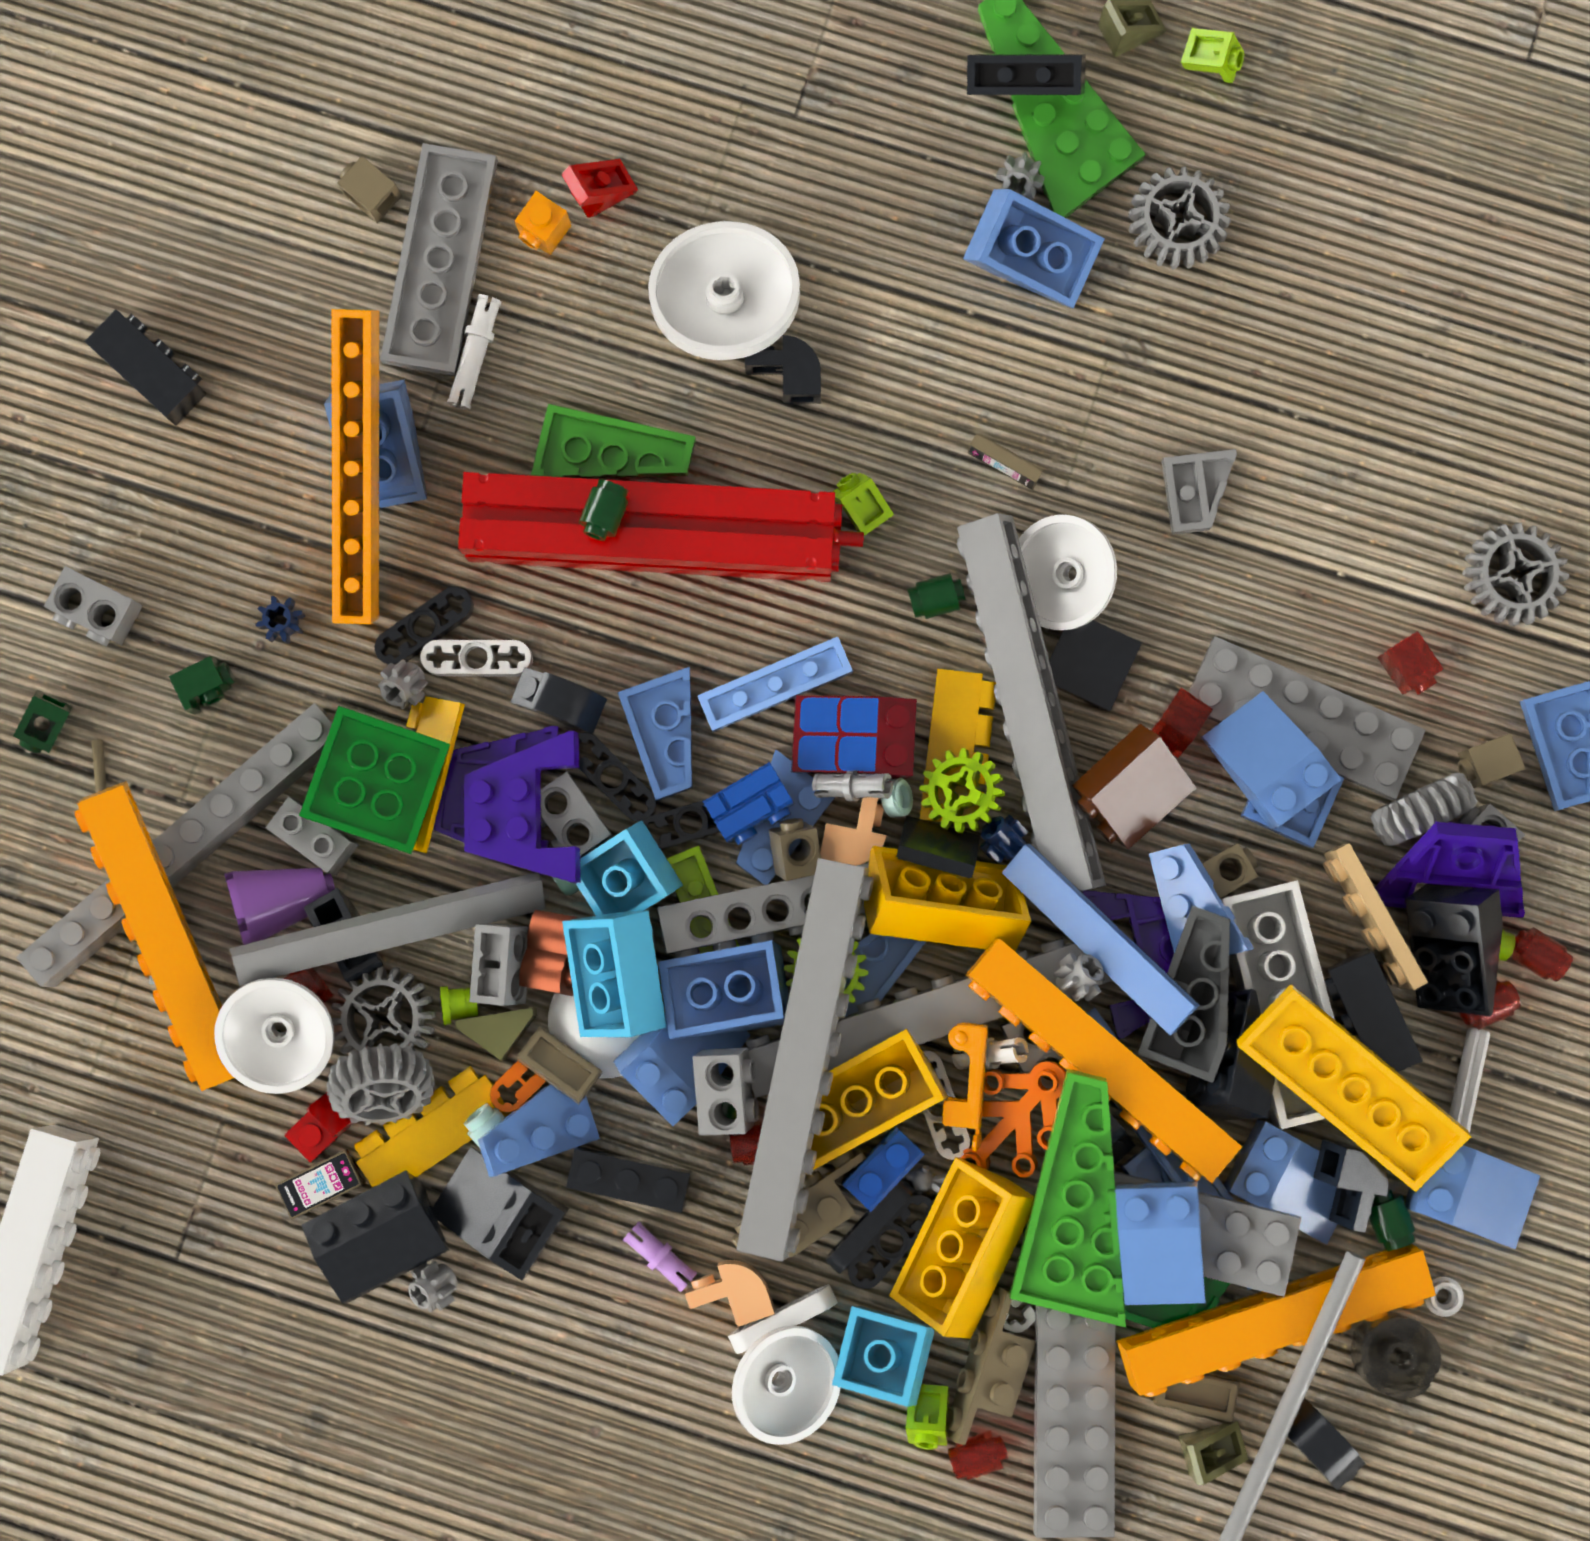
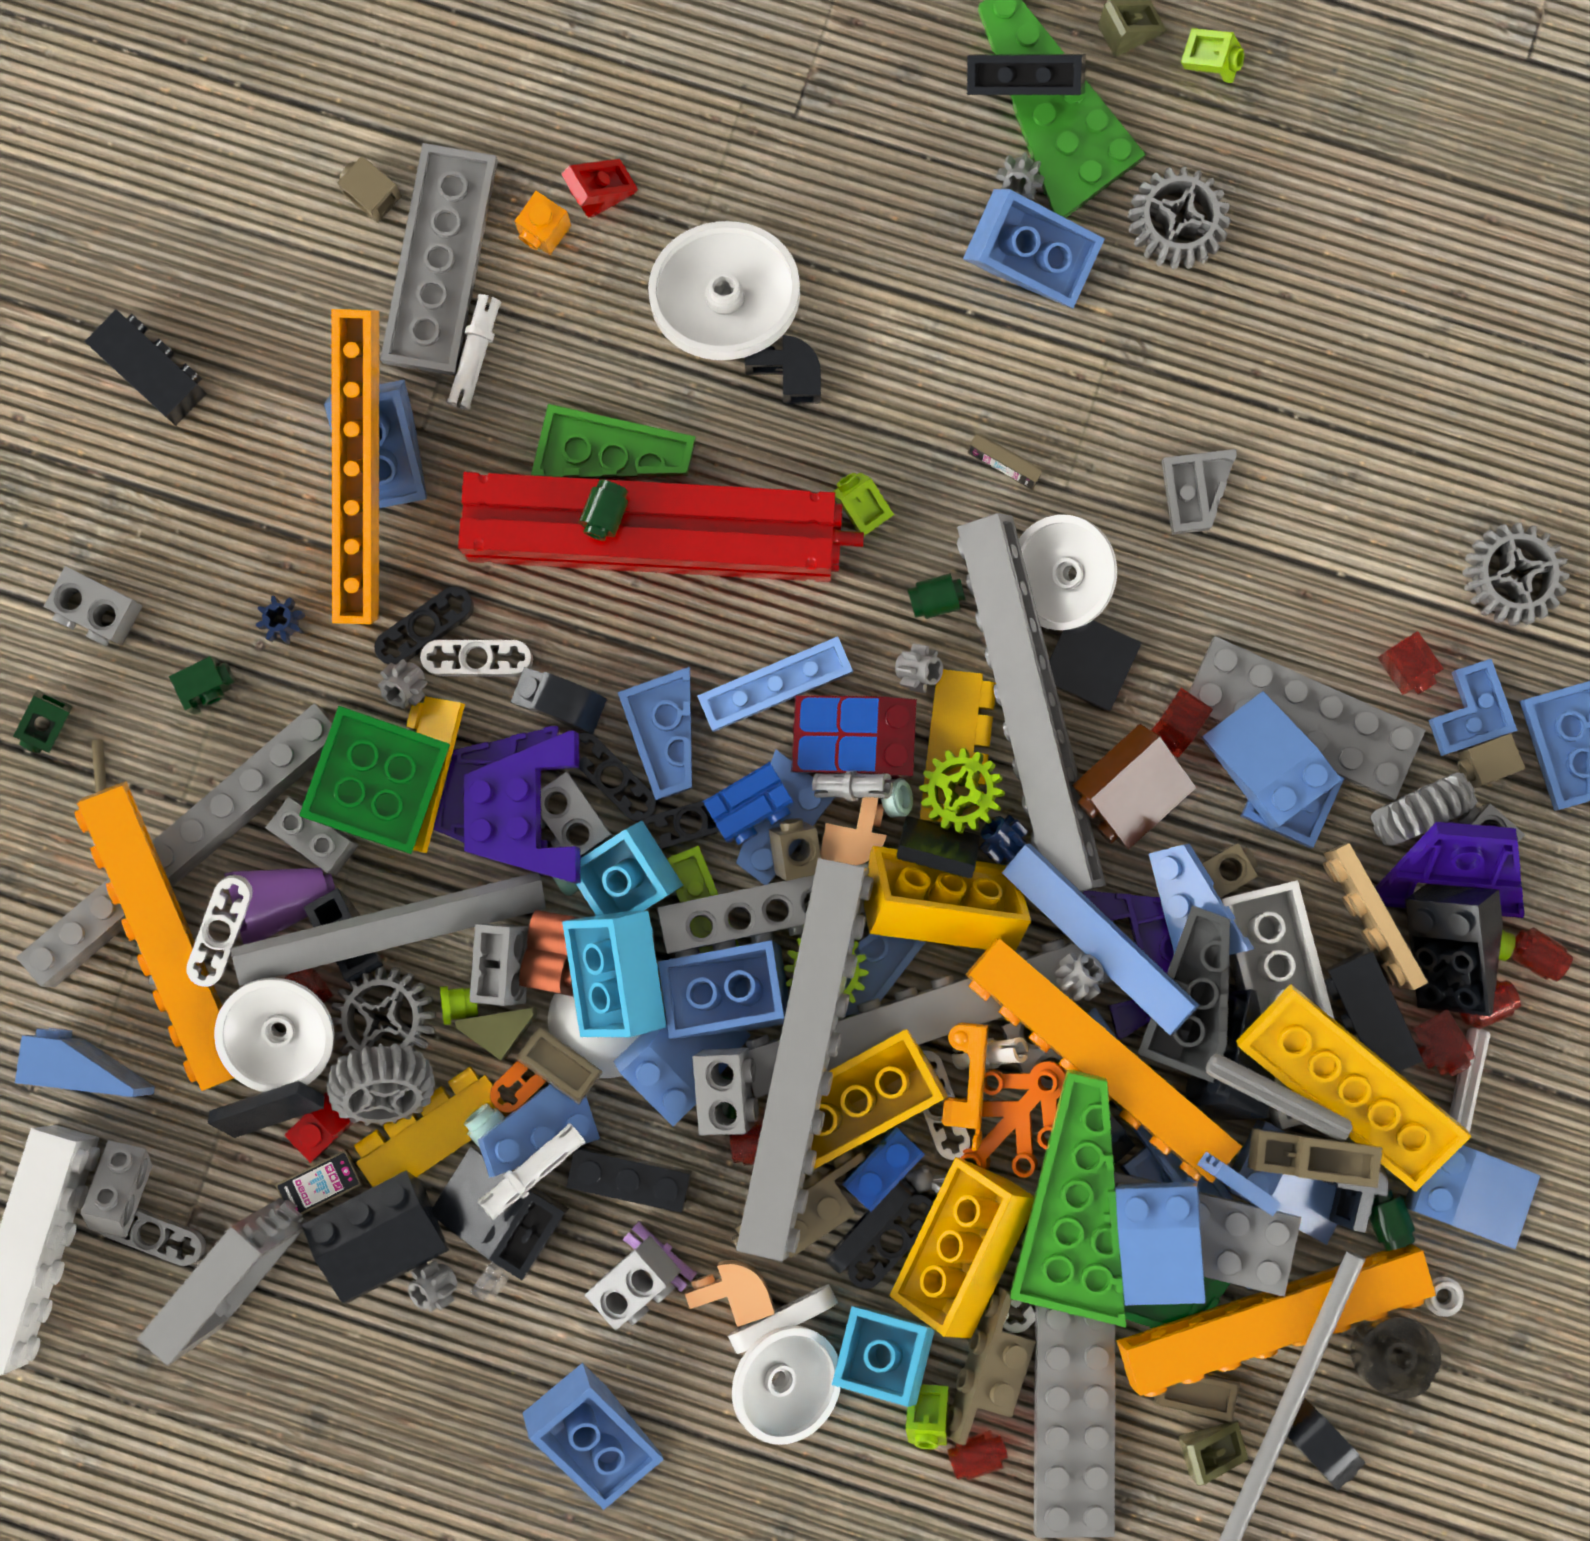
none -> medium blue slope [15,1028,155,1097]
none -> light grey brick [81,1140,153,1238]
none -> light grey beam [98,1207,206,1266]
none -> light grey window [137,1198,307,1366]
none -> white beam [187,875,253,987]
none -> black tile [208,1080,325,1138]
none -> clear plate [470,1261,510,1301]
none -> white pin [477,1123,586,1221]
none -> medium blue slope [522,1363,664,1510]
none -> light grey brick [585,1236,681,1331]
none -> light grey gear [895,643,943,693]
none -> medium blue tile [1197,1152,1282,1216]
none -> light grey axle [1205,1053,1353,1141]
none -> dark tan slope [1248,1128,1382,1188]
none -> clear red brick [1413,1009,1476,1076]
none -> medium blue plate [1428,659,1518,756]

